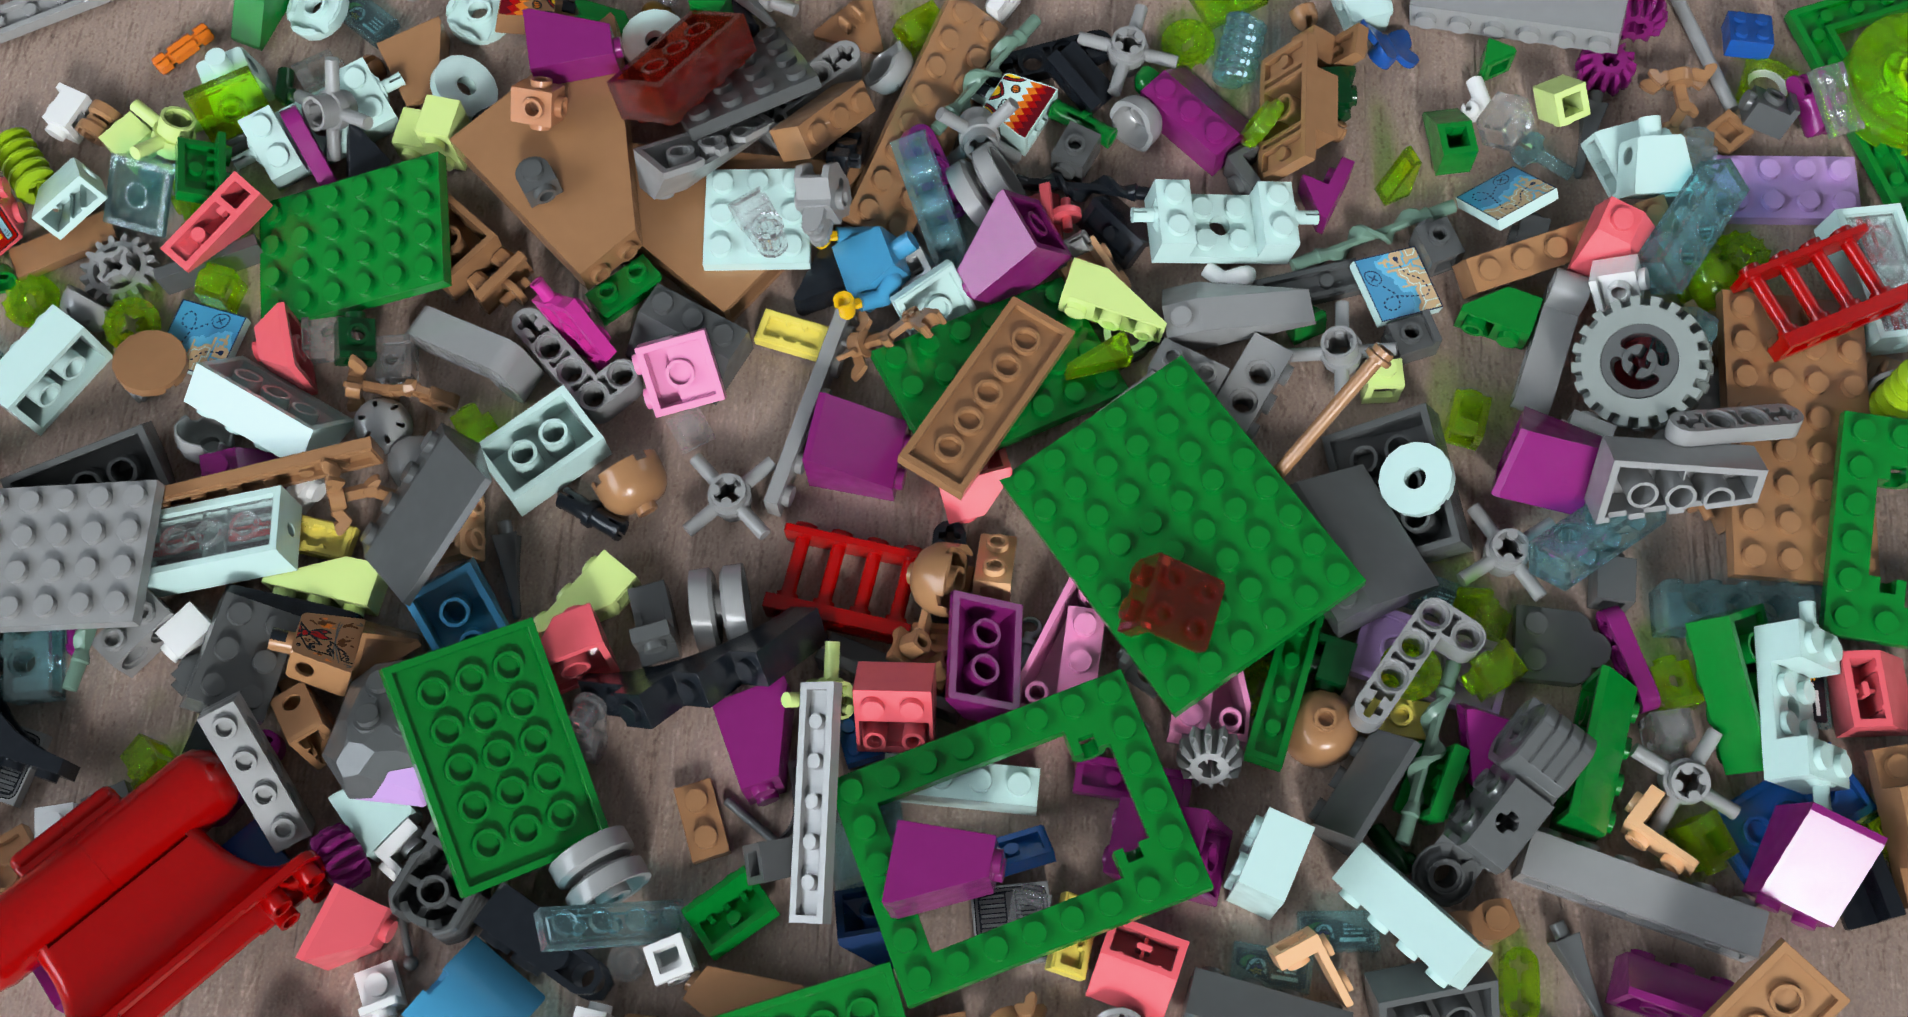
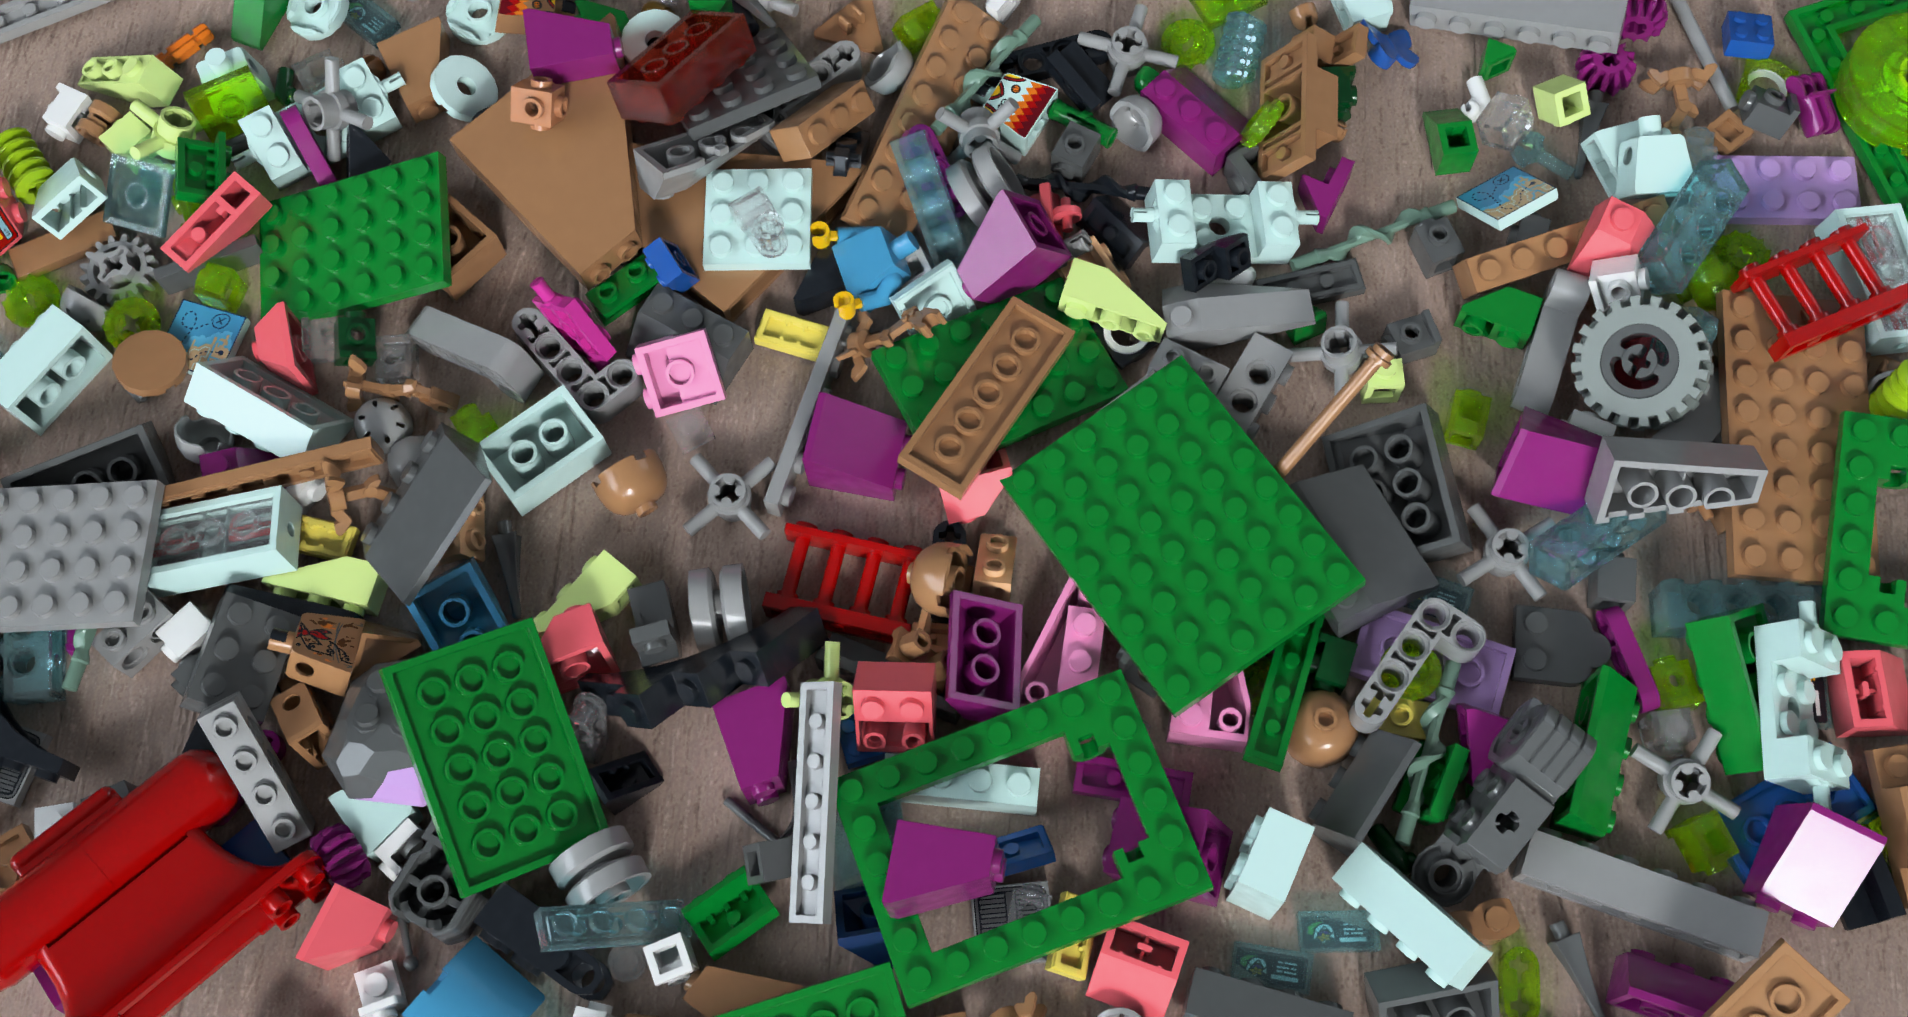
clear neon green brick [119,733,176,789] -> none
yellowish green brick [391,94,470,171] -> none
medium nougat hips [467,247,534,315] -> none
dark grey plate [515,156,564,208] -> none
black pin [556,487,629,541] -> none
medium nougat plate [673,778,732,865] -> none
light grey hinge [794,162,852,248] -> none
light aqua hand [1021,617,1042,670] -> none
clear neon green piece [1064,330,1134,380] -> none
clear red bracket [1117,552,1225,653] -> none
light grey gear [1176,722,1244,790] -> none
light nougat bracket [1266,926,1354,1008] -> none
tile [1349,246,1443,328] -> none
clear neon green piece [1374,146,1422,206] -> none
light aqua tile [1378,442,1456,517] -> none
clear neon green brick [1453,587,1512,643] -> none
clear neon green brick [1461,638,1528,703] -> none
light nougat bracket [1620,784,1700,878] -> none
light grey beam [1664,403,1804,447] -> none
clear plate [1807,61,1866,139] -> none
none -> yellowish green slope [77,55,184,107]
none -> black slope [588,750,664,815]
none -> blue piece [642,237,700,293]
none -> black slope [1180,233,1251,293]

